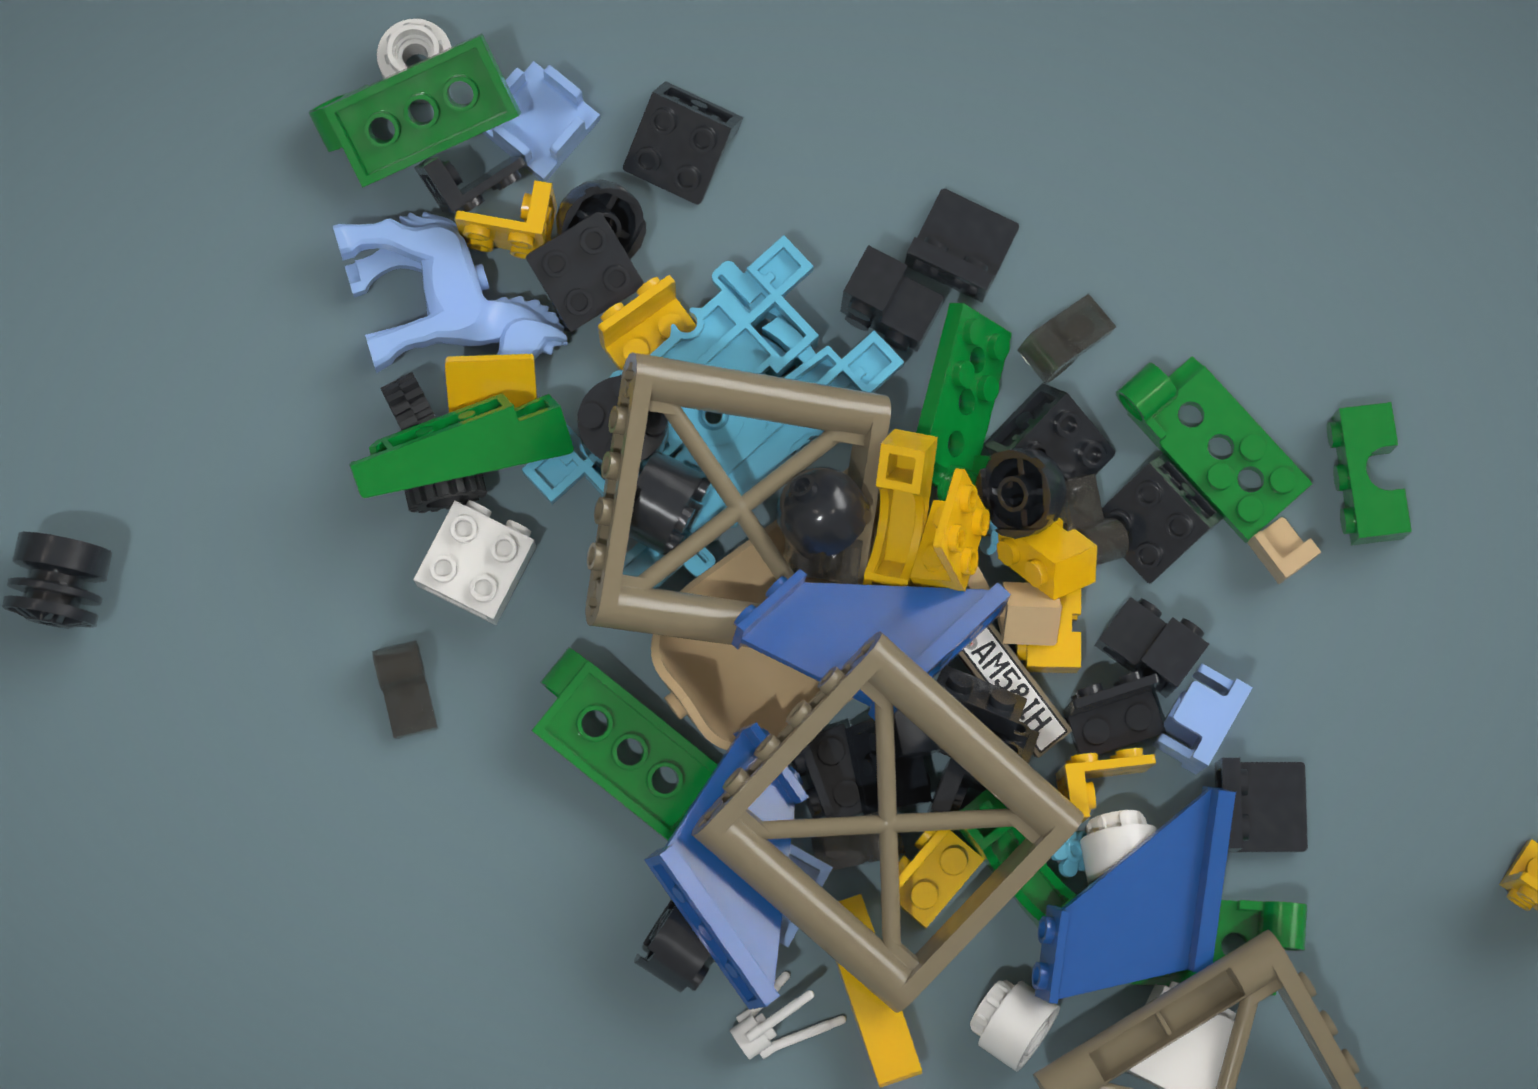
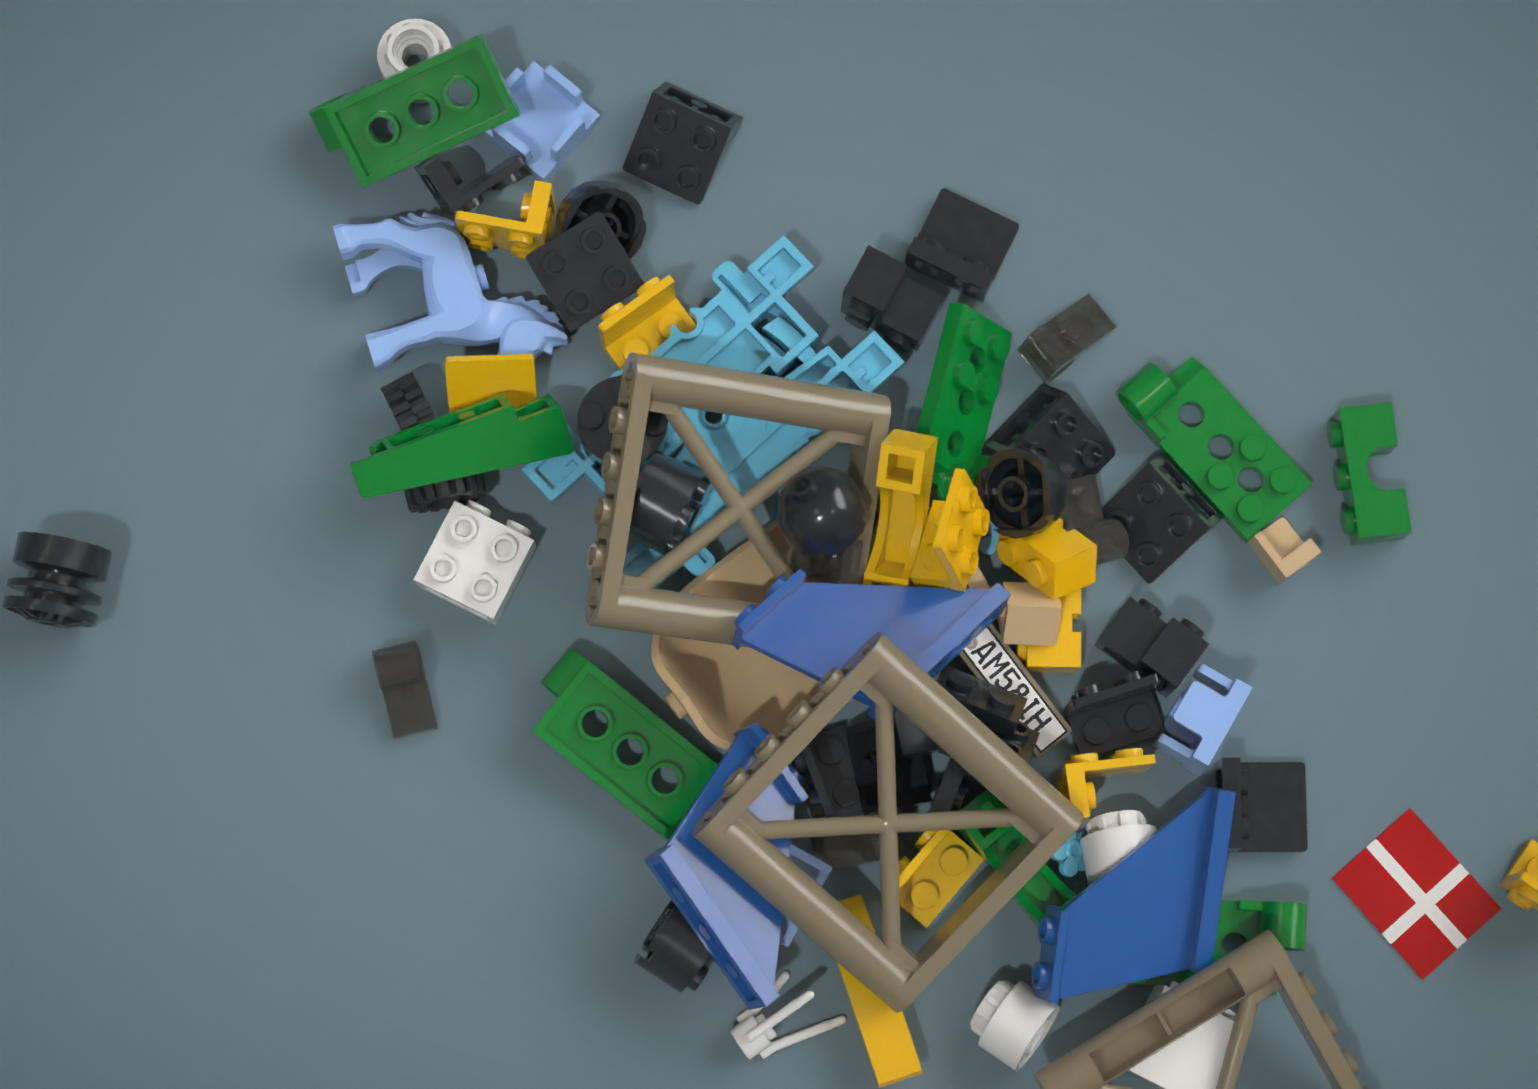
none -> red sticker [1332,808,1501,980]

